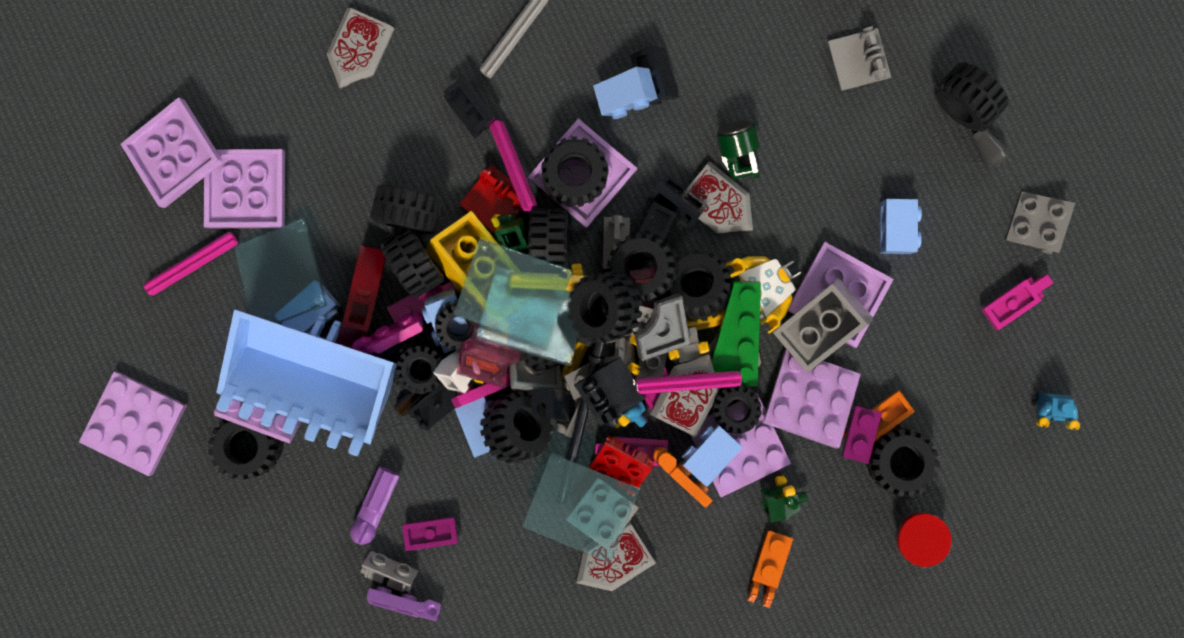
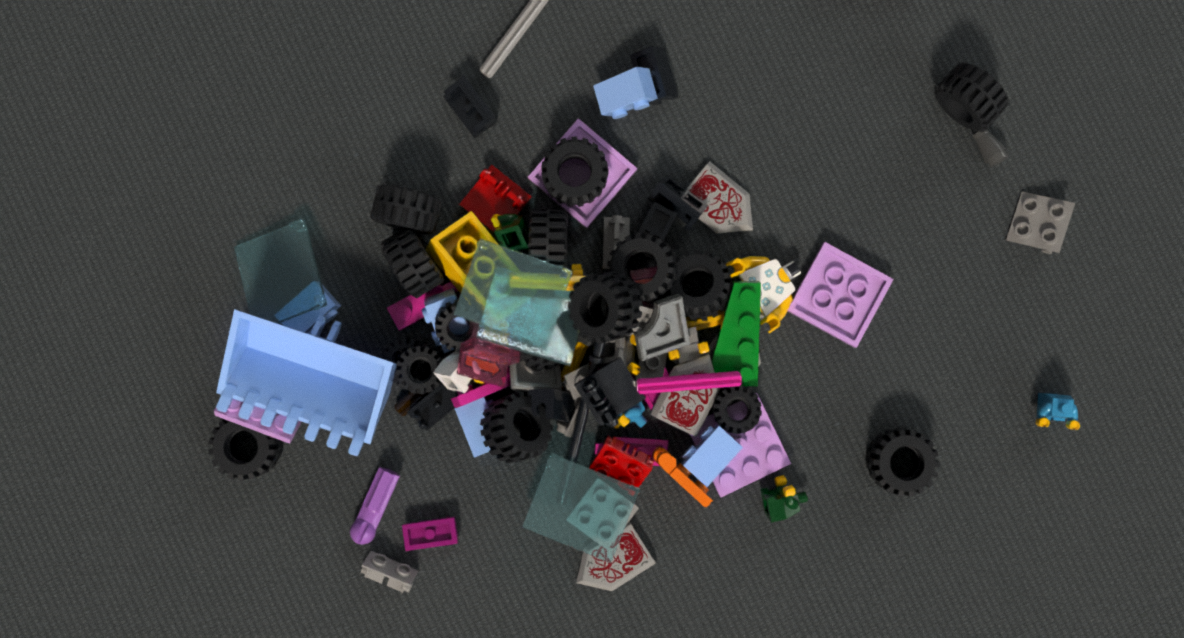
lavender plate [79,371,187,476] -> none
lavender plate [121,97,223,208] -> none
dark pink axle [143,232,238,295] -> none
lavender plate [204,149,285,228] -> none
light grey tile [327,8,395,88] -> none
dark red slope [337,245,385,349] -> none
dark pink hinge [352,311,423,355] -> none
medium lavender hinge [367,587,441,622] -> none
dark pink axle [489,120,537,212] -> none
dark green piece [716,121,760,179] -> none
orange hinge [747,529,793,608] -> none
lavender plate [762,349,861,449] -> none
light grey slope [773,278,873,373] -> none
light grey hinge [828,26,891,91] -> none
magenta plate [841,406,882,464] -> none
orange hinge [843,390,915,442] -> none
light blue brick [880,199,922,254] -> none
red piece [895,512,952,567] -> none
dark pink hinge [981,274,1053,330] -> none

